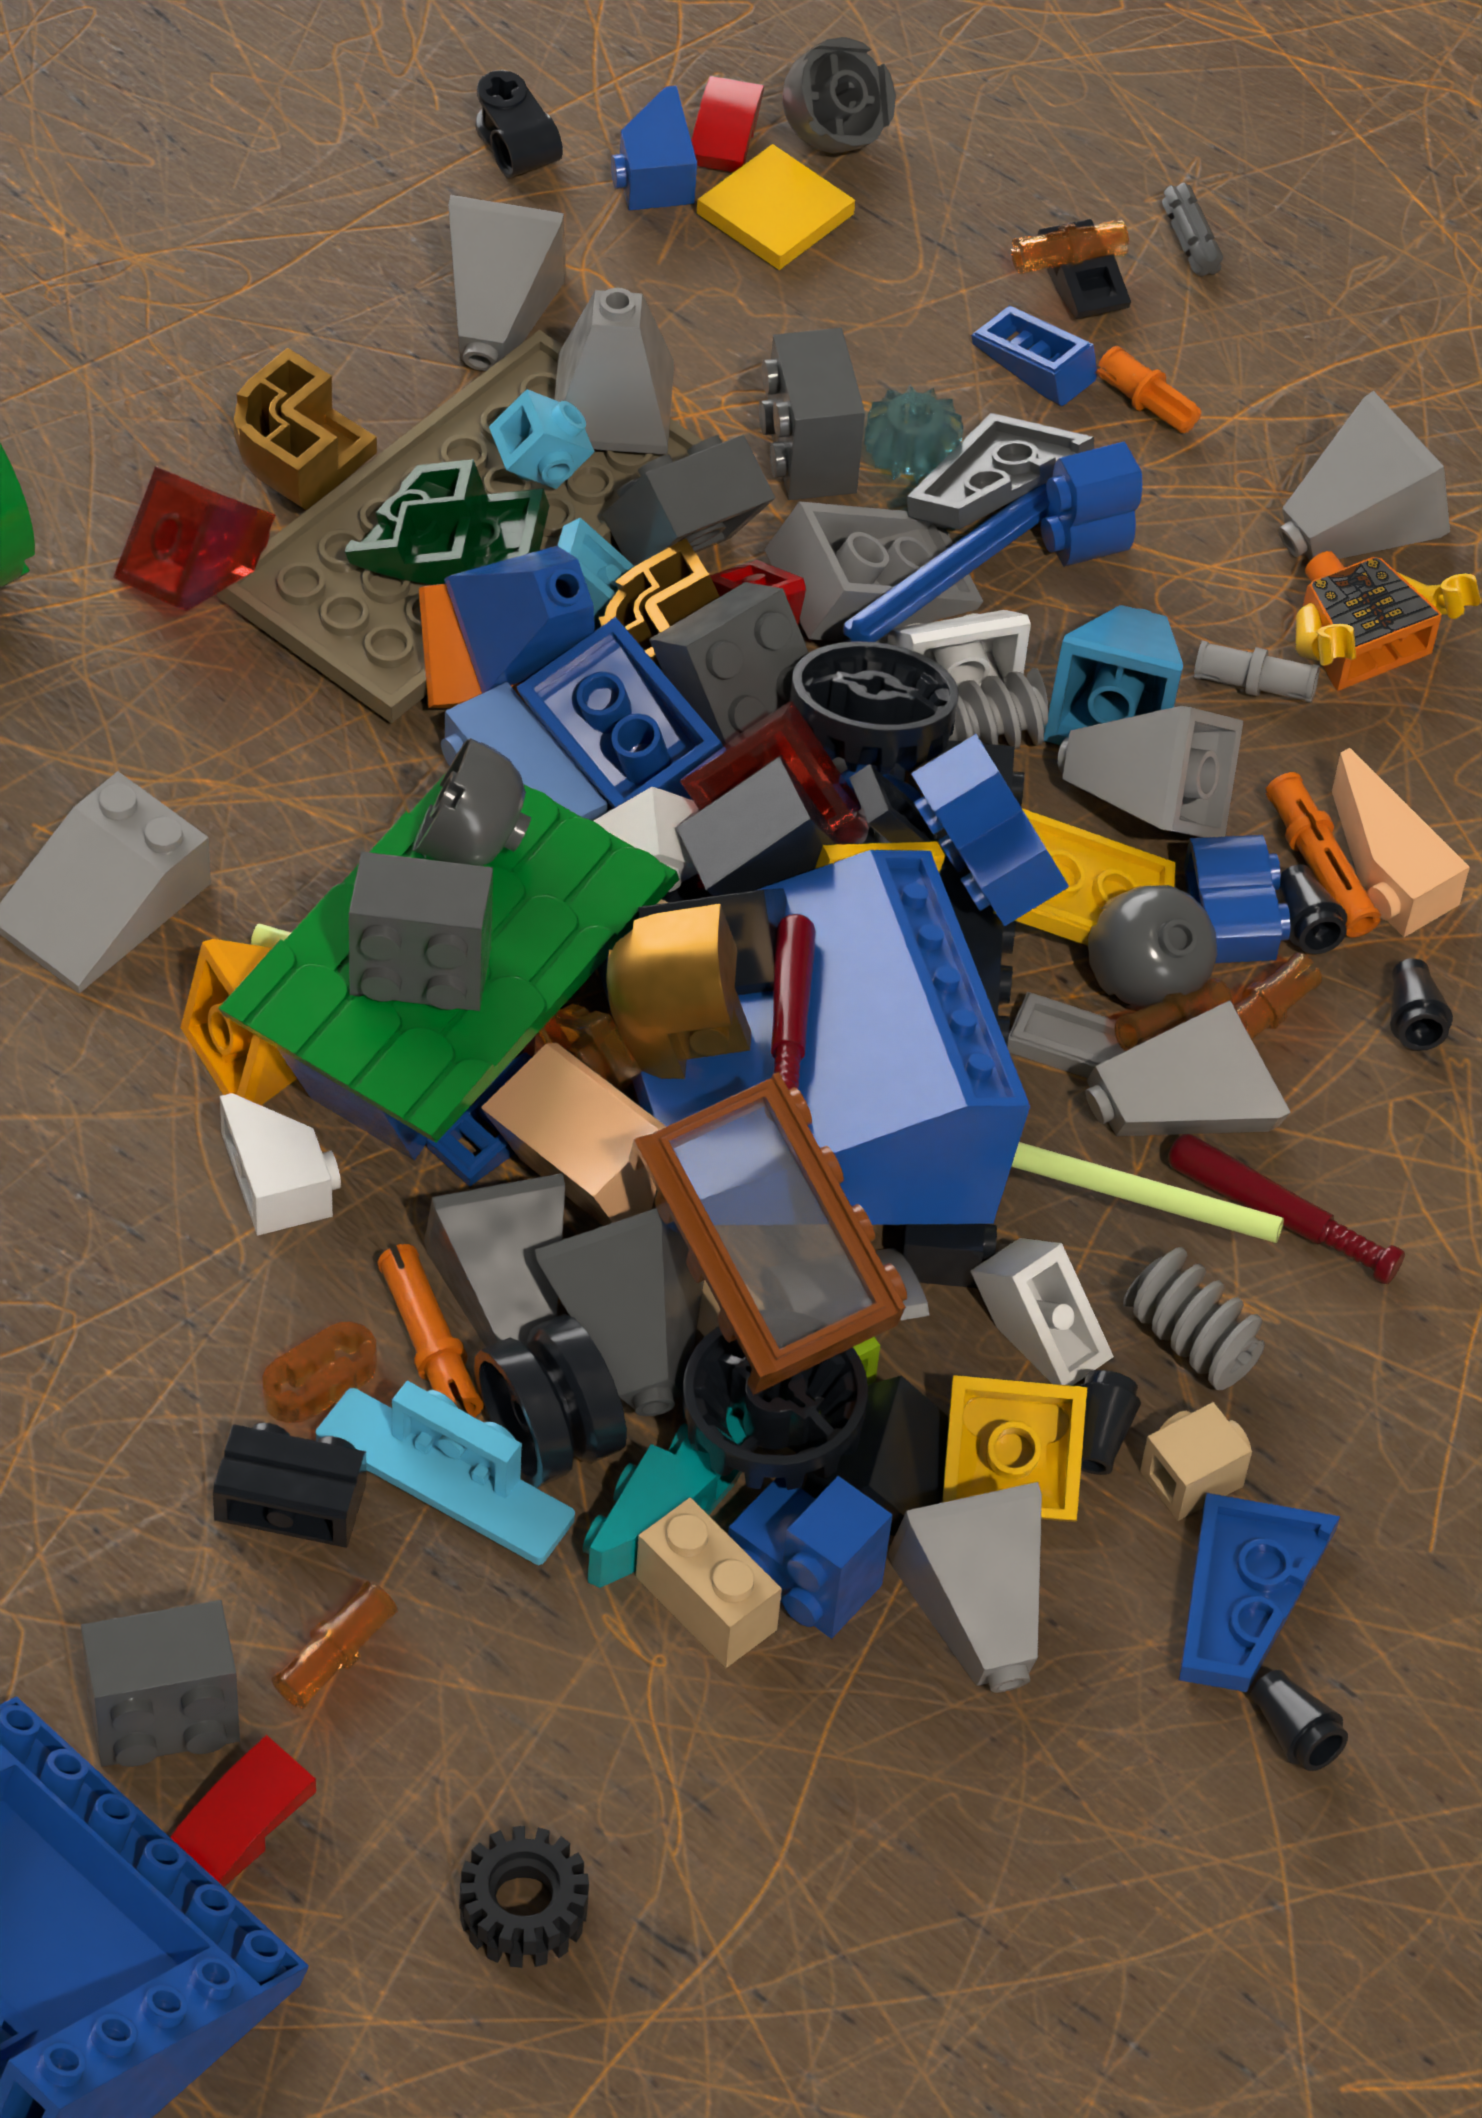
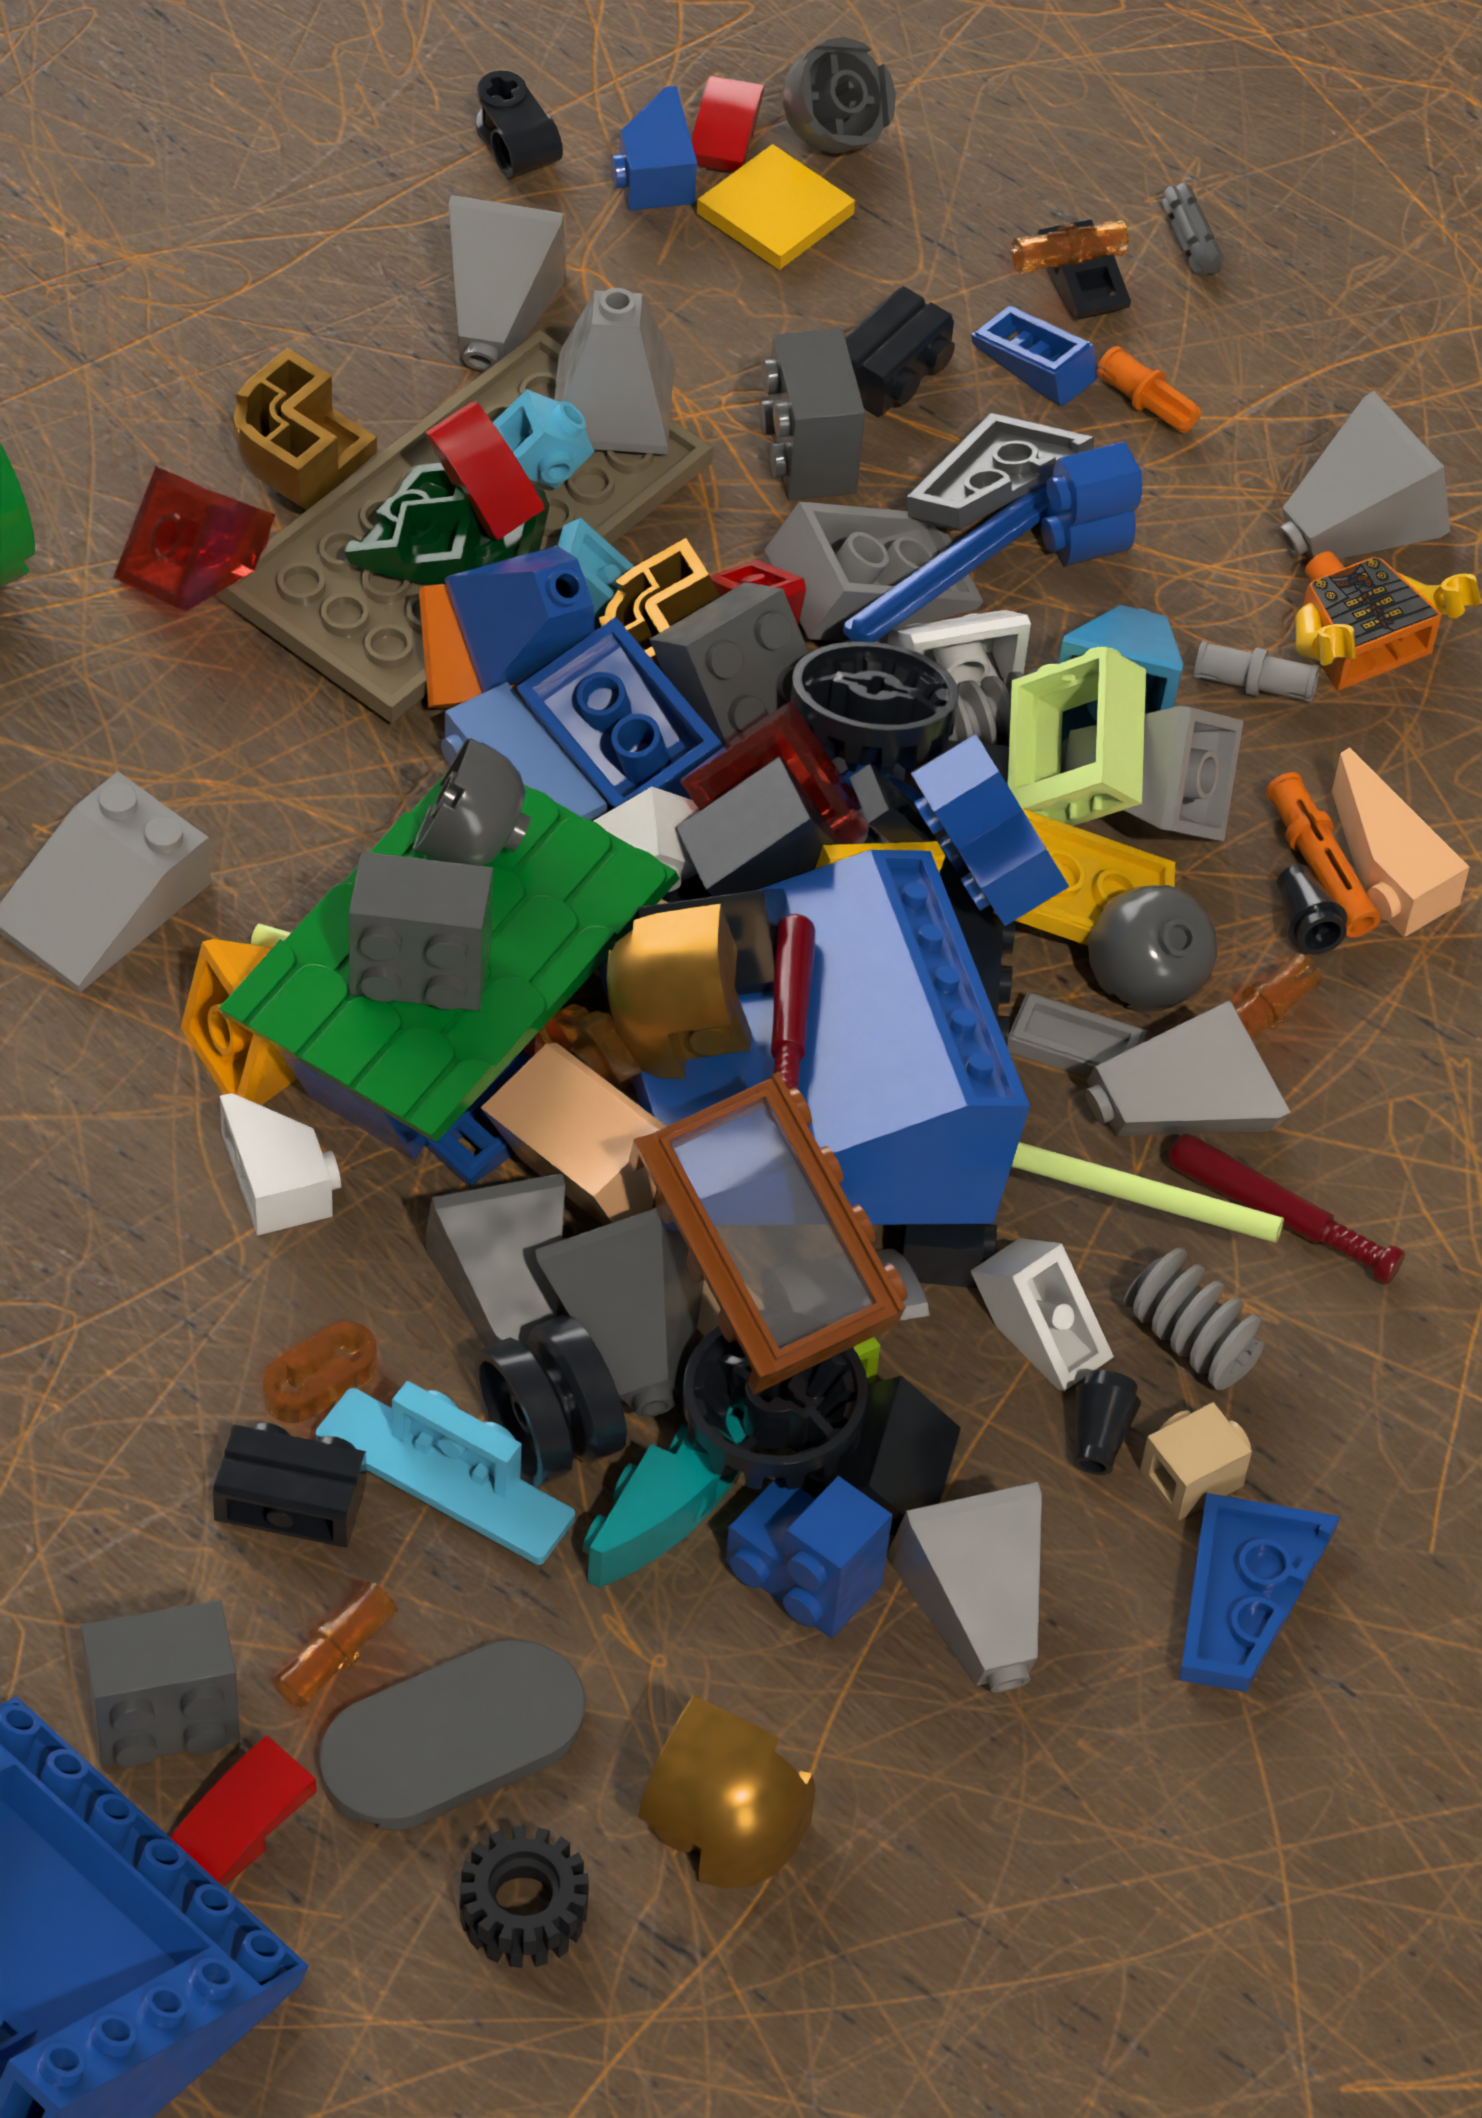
orange pin [377,1244,483,1417] -> none
dark grey brick [602,434,775,566] -> none
tan brick [636,1497,782,1668] -> none
clear light blue gear [864,384,964,484] -> none
yellow slope [942,1375,1087,1522] -> none
clear orange pin [1114,978,1233,1051] -> none
blue brick [1184,835,1291,963] -> none
black cone [1251,1670,1348,1771] -> none
black cone [1390,958,1453,1051] -> none
none -> dark grey tile [320,1640,585,1831]
none -> red slope [425,401,546,541]
none -> pearl gold brick [638,1695,816,1889]
none -> black brick [845,286,955,418]
none -> yellowish green window [1008,647,1146,826]

